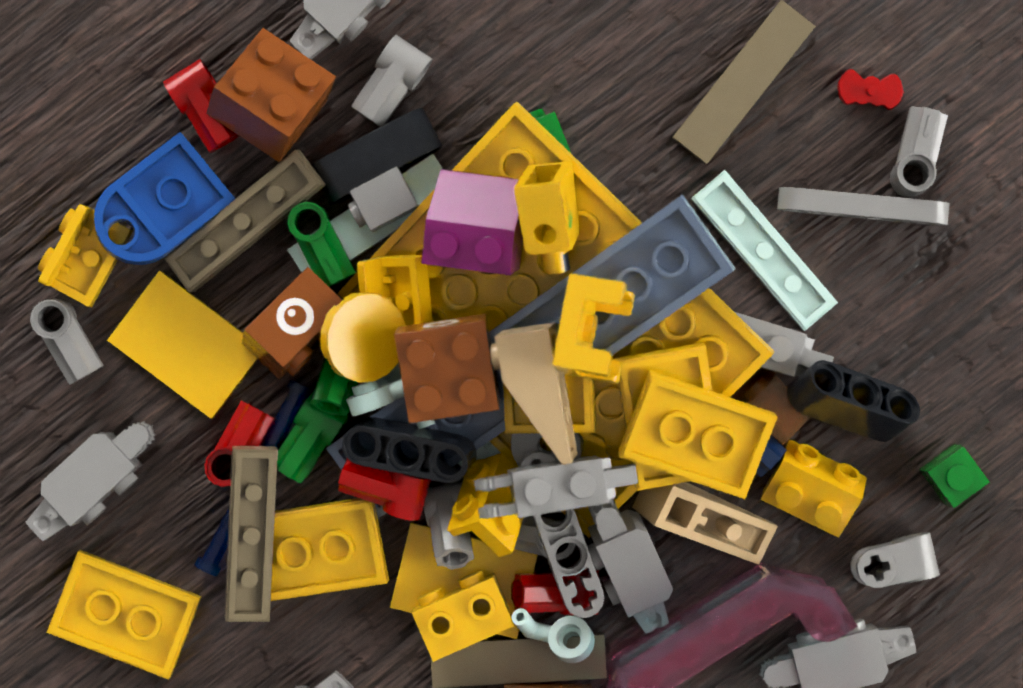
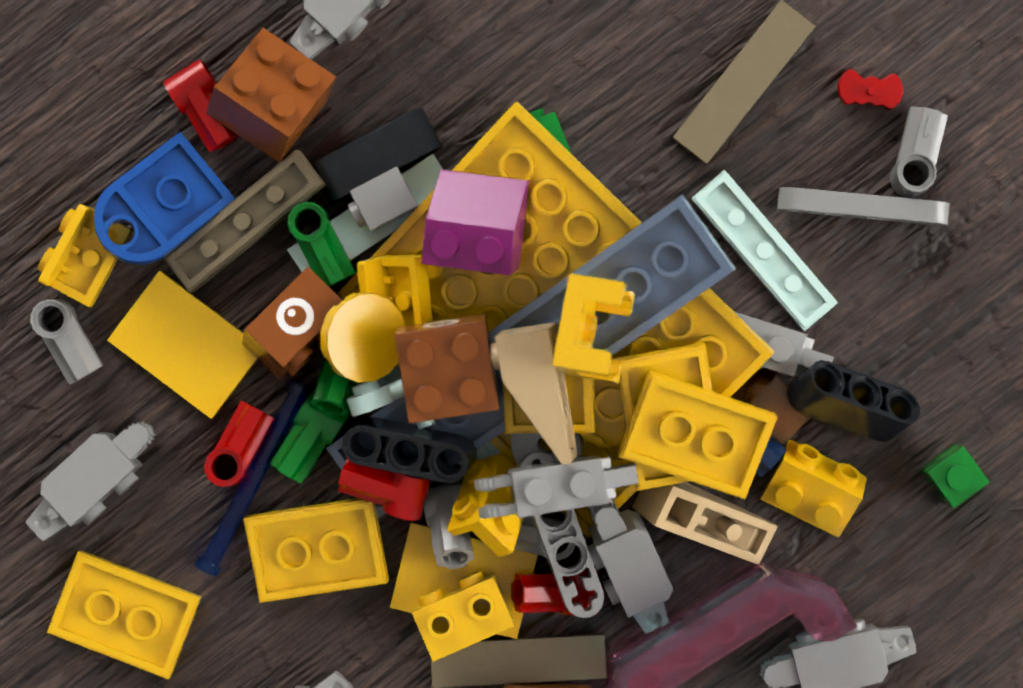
dark tan tile [224,446,278,622] -> none
light grey piece [351,35,433,127] -> none
light aqua plate [512,608,595,663] -> none
yellow torso [514,161,579,274] -> none
light grey piece [850,532,940,588] -> none

